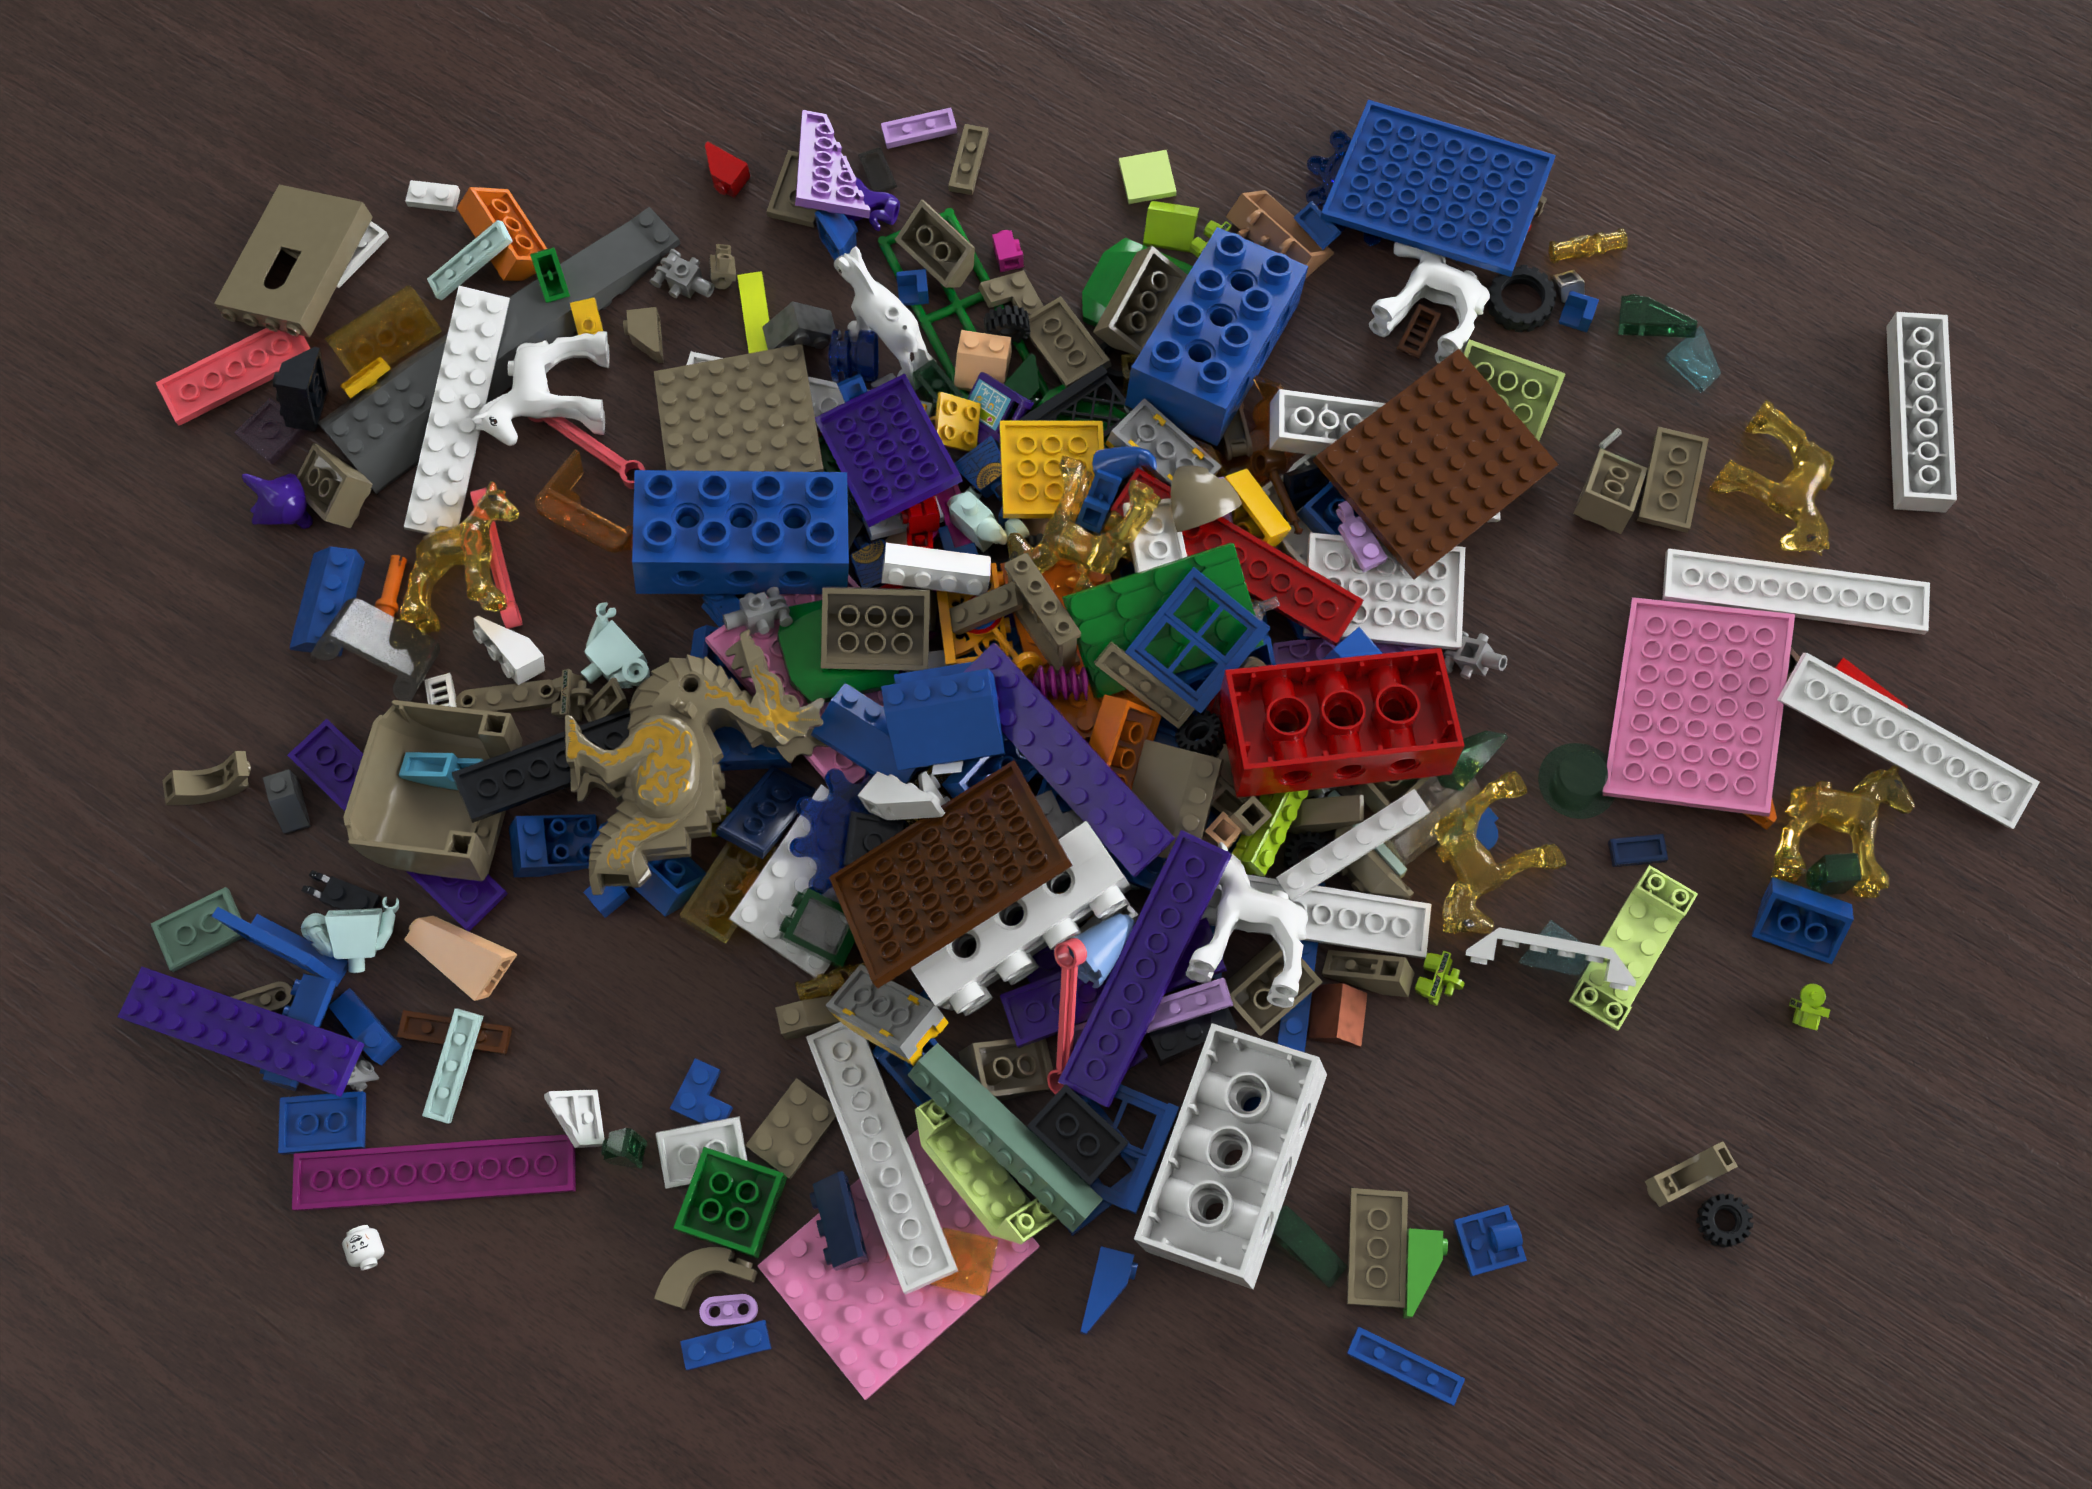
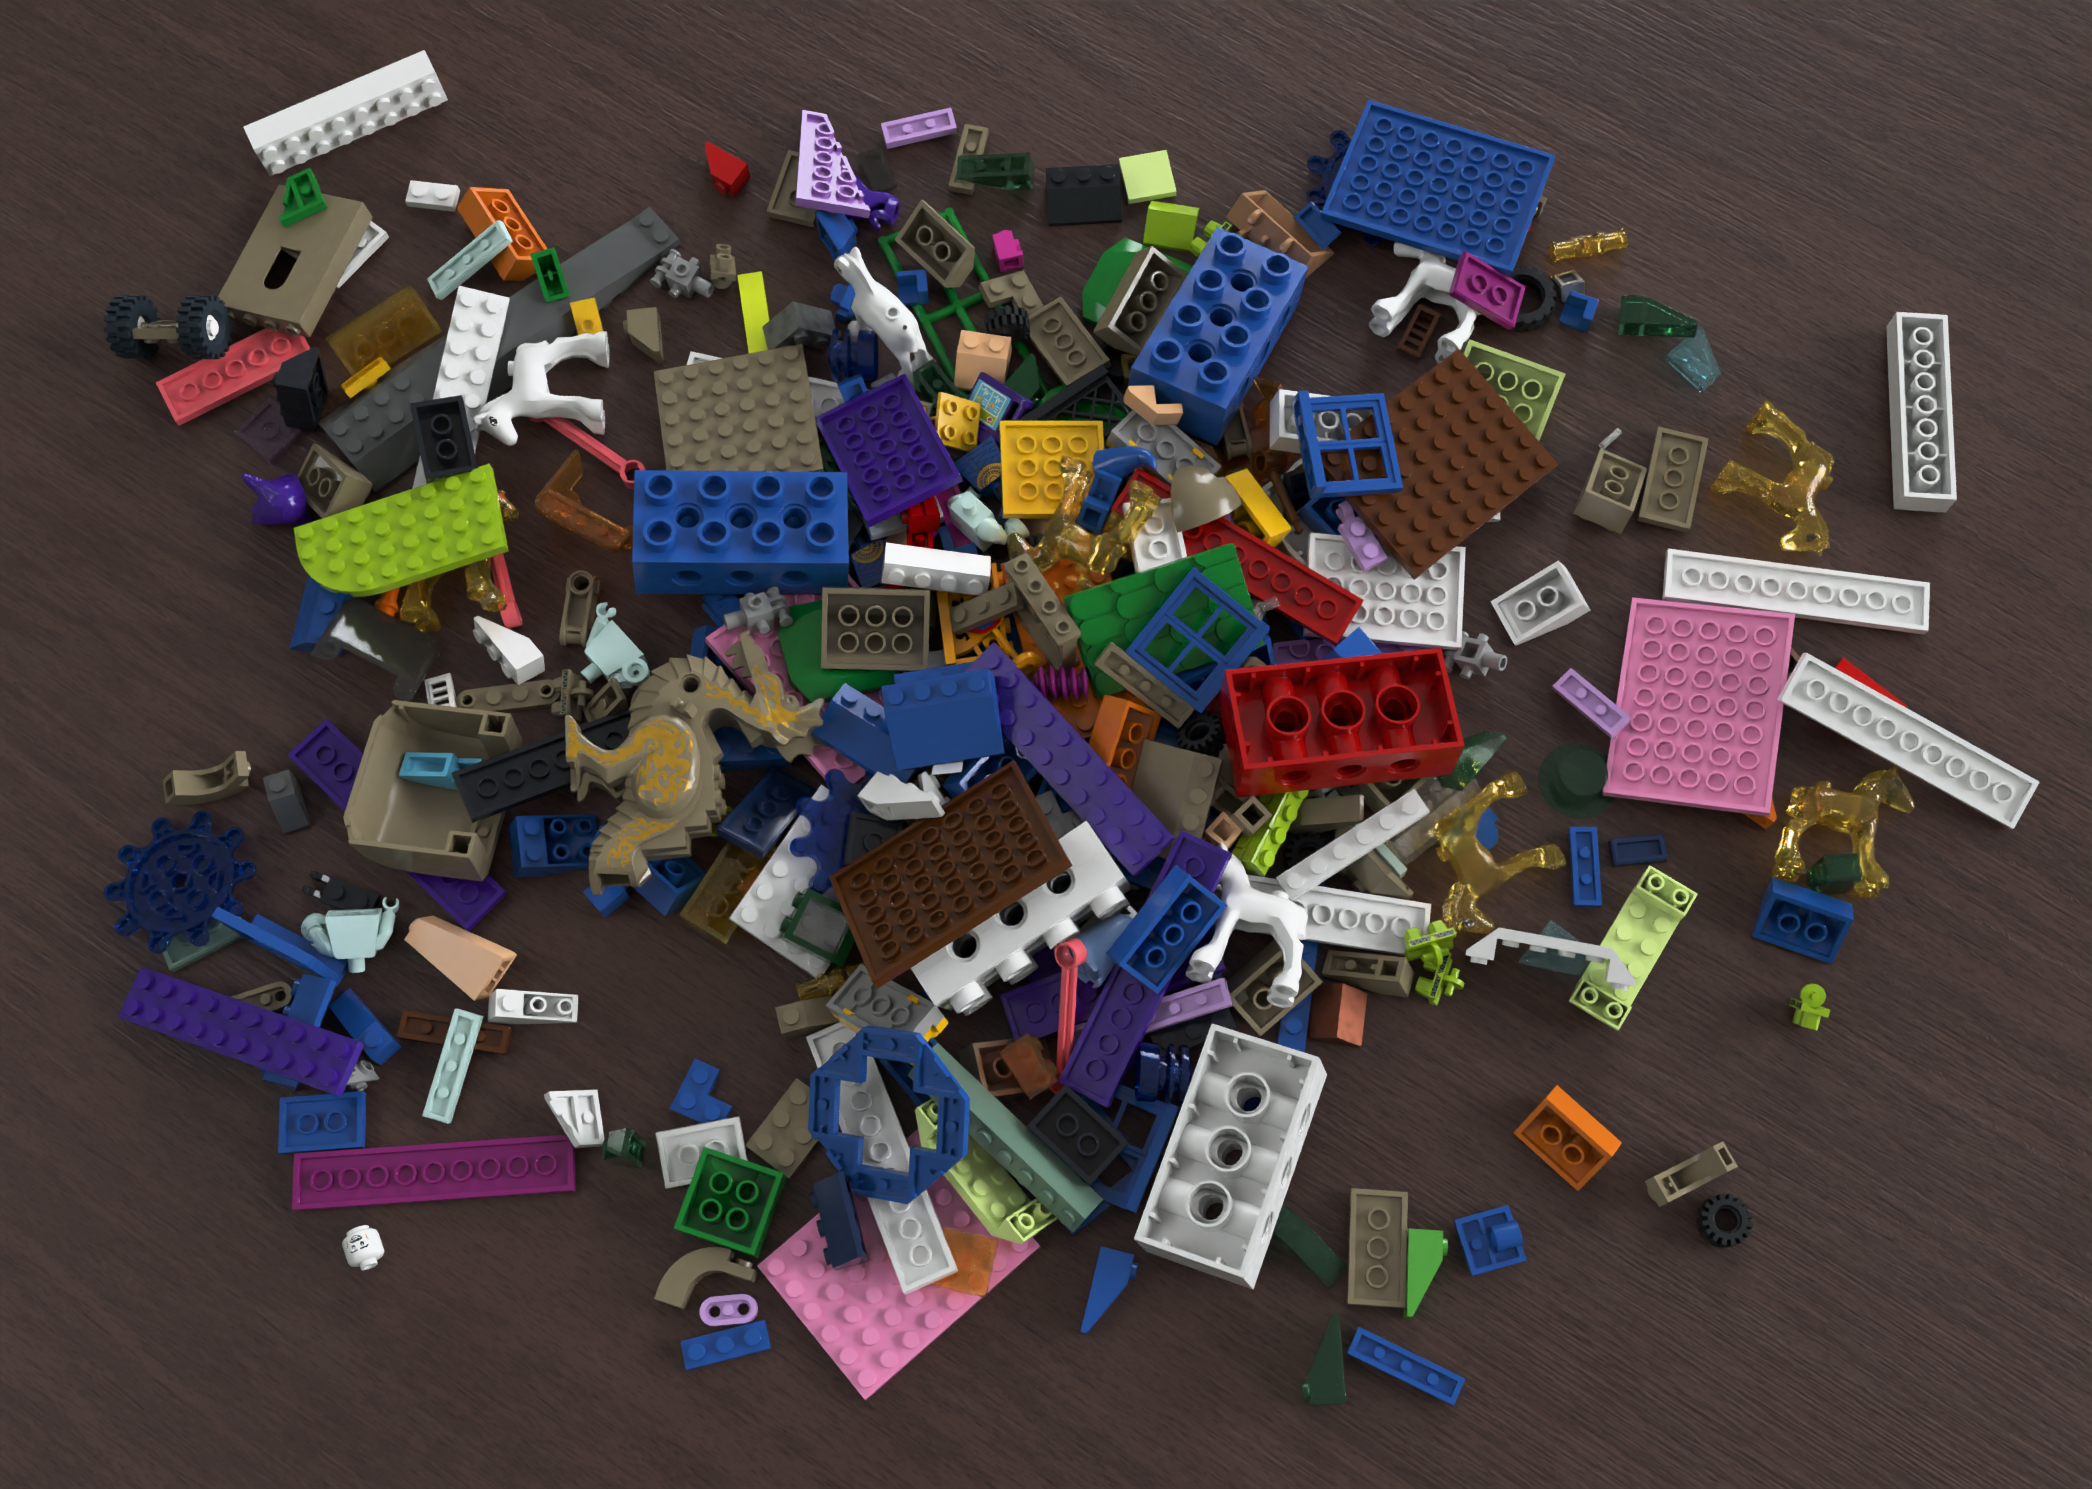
none -> clear blue plate [103,810,257,954]
none -> black plate [104,295,232,359]
none -> white brick [243,50,448,176]
none -> green wing [279,168,328,228]
none -> lime plate [294,464,509,597]
none -> black brick [410,395,478,484]
none -> white slope [488,989,578,1024]
none -> dark tan piece [559,570,602,648]
none -> blue plate [808,1025,970,1204]
none -> blue piece [830,283,855,324]
none -> clear green slope [957,152,1035,190]
none -> clear orange brick [998,1033,1059,1099]
none -> black slope [1046,164,1122,226]
none -> blue slope [1106,865,1228,994]
none -> light nougat slope [1123,385,1183,425]
none -> clear blue wheel [1134,1042,1191,1104]
none -> blue window [1291,391,1403,498]
none -> clear green slope [1302,1313,1346,1406]
none -> lime hips [1404,920,1457,967]
none -> magenta tile [1448,251,1525,330]
none -> white slope [1490,561,1591,646]
none -> orange slope [1514,1085,1622,1191]
none -> lavender plate [1553,668,1631,739]
none -> blue plate [1568,827,1602,908]

